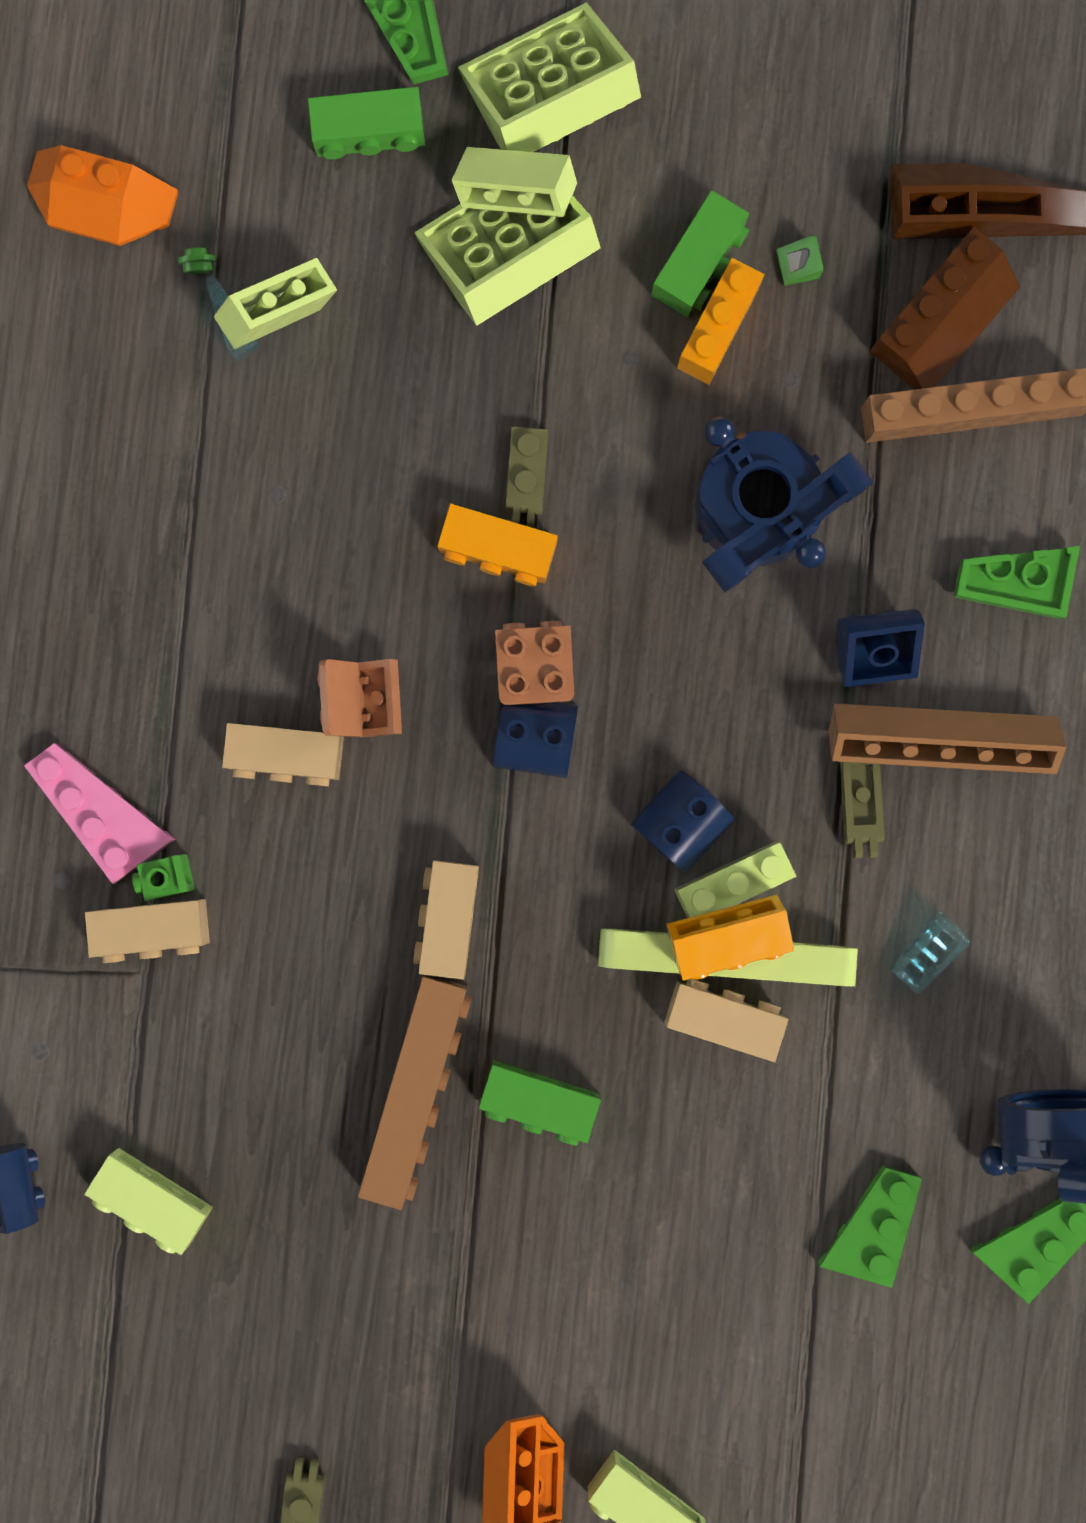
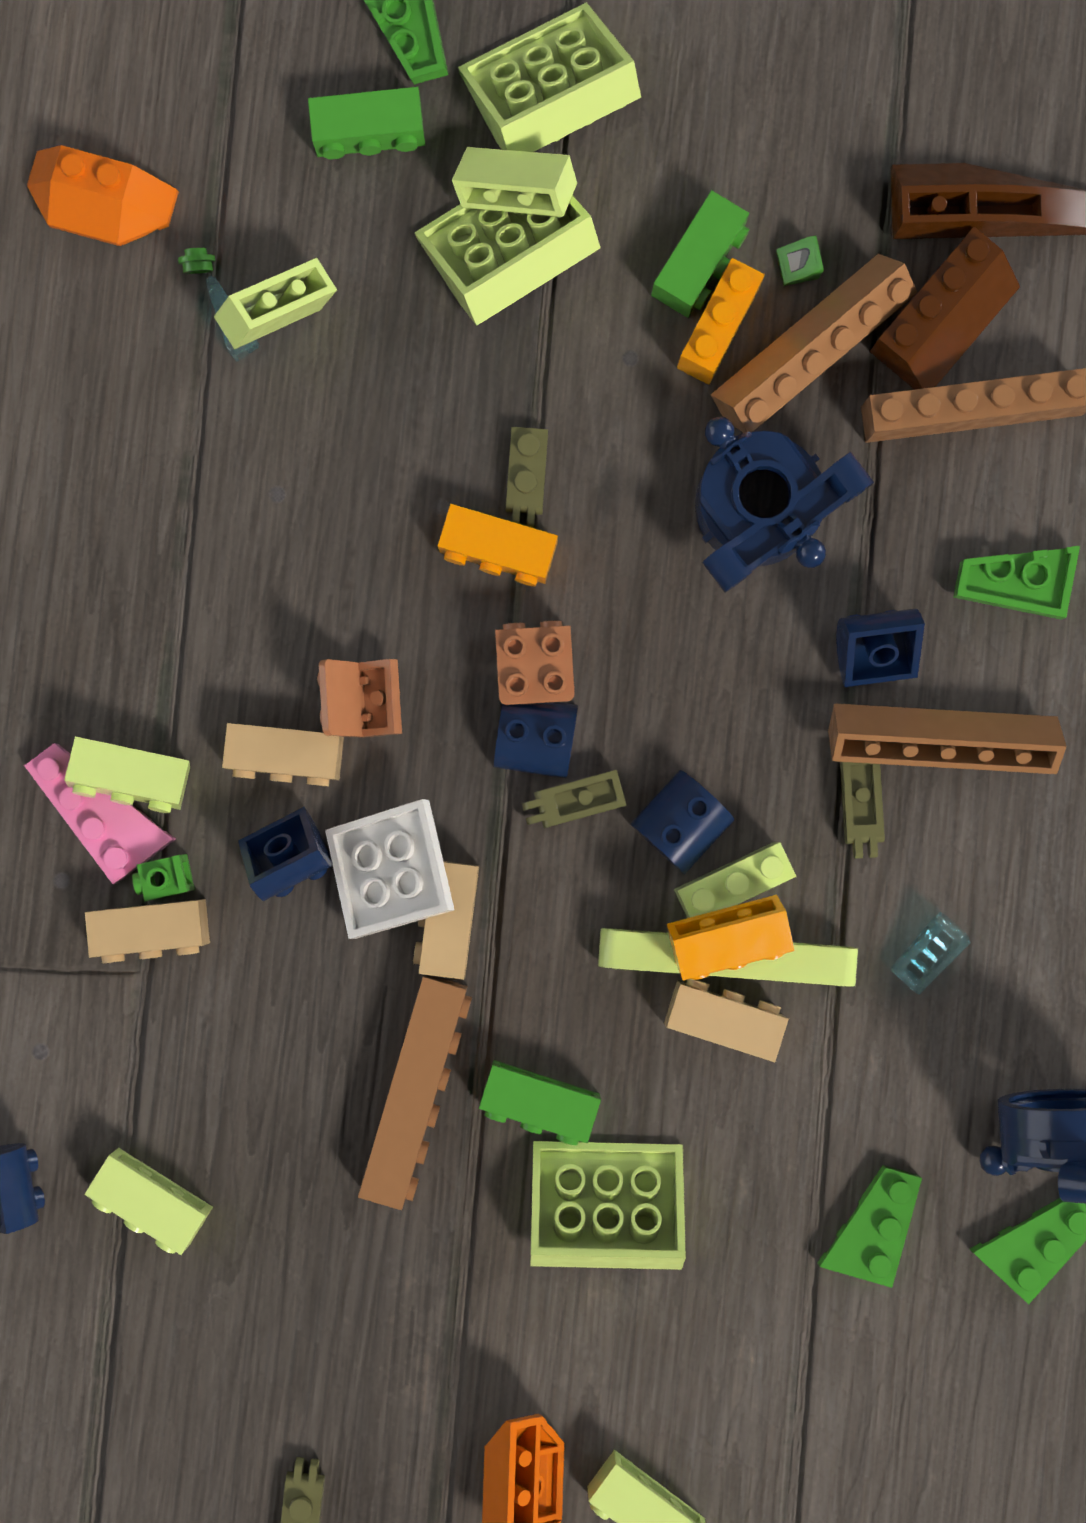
none -> yellowish green brick [64,736,190,813]
none -> dark blue brick [238,807,332,901]
none -> white plate [325,799,454,939]
none -> olive hinge [522,770,627,828]
none -> yellowish green slope [530,1141,686,1270]
none -> medium nougat brick [711,254,917,432]

